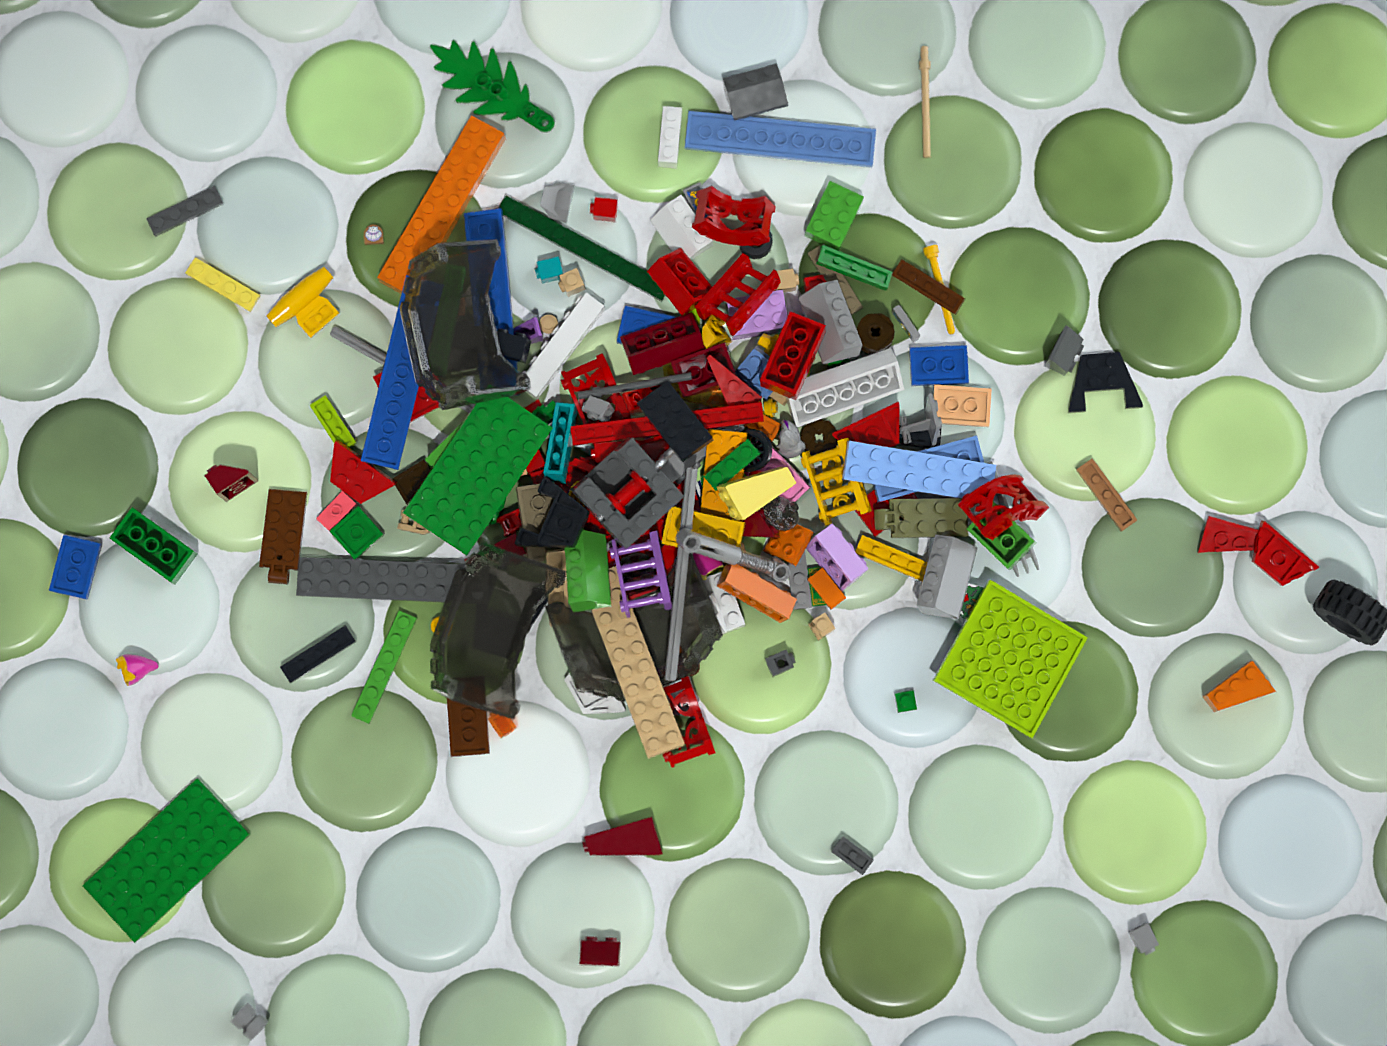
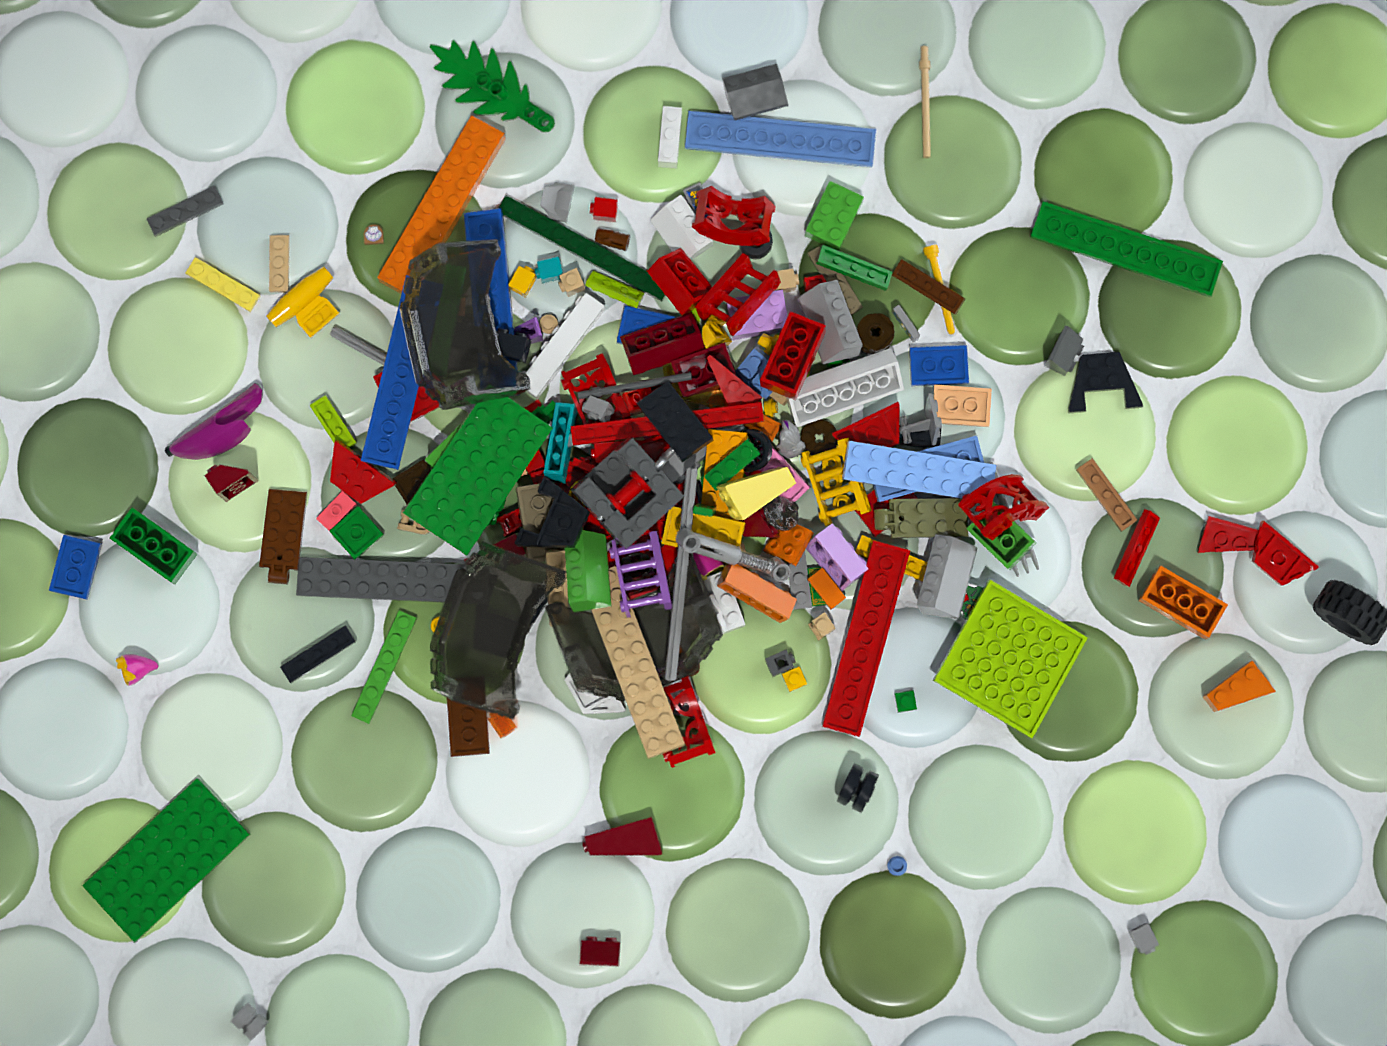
dark grey plate [831,836,874,875] -> none
none -> magenta piece [165,383,262,460]
none -> tan plate [269,235,290,293]
none -> yellow brick [508,266,537,298]
none -> lime plate [585,271,645,308]
none -> reddish brown hinge [595,229,630,251]
none -> green tile [693,503,717,517]
none -> yellow plate [782,666,807,692]
none -> red plate [822,540,911,737]
none -> black wheel [836,763,879,813]
none -> medium blue plate [887,856,907,876]
none -> green plate [1030,201,1223,298]
none -> red plate [1114,509,1160,587]
none -> orange brick [1138,565,1228,640]

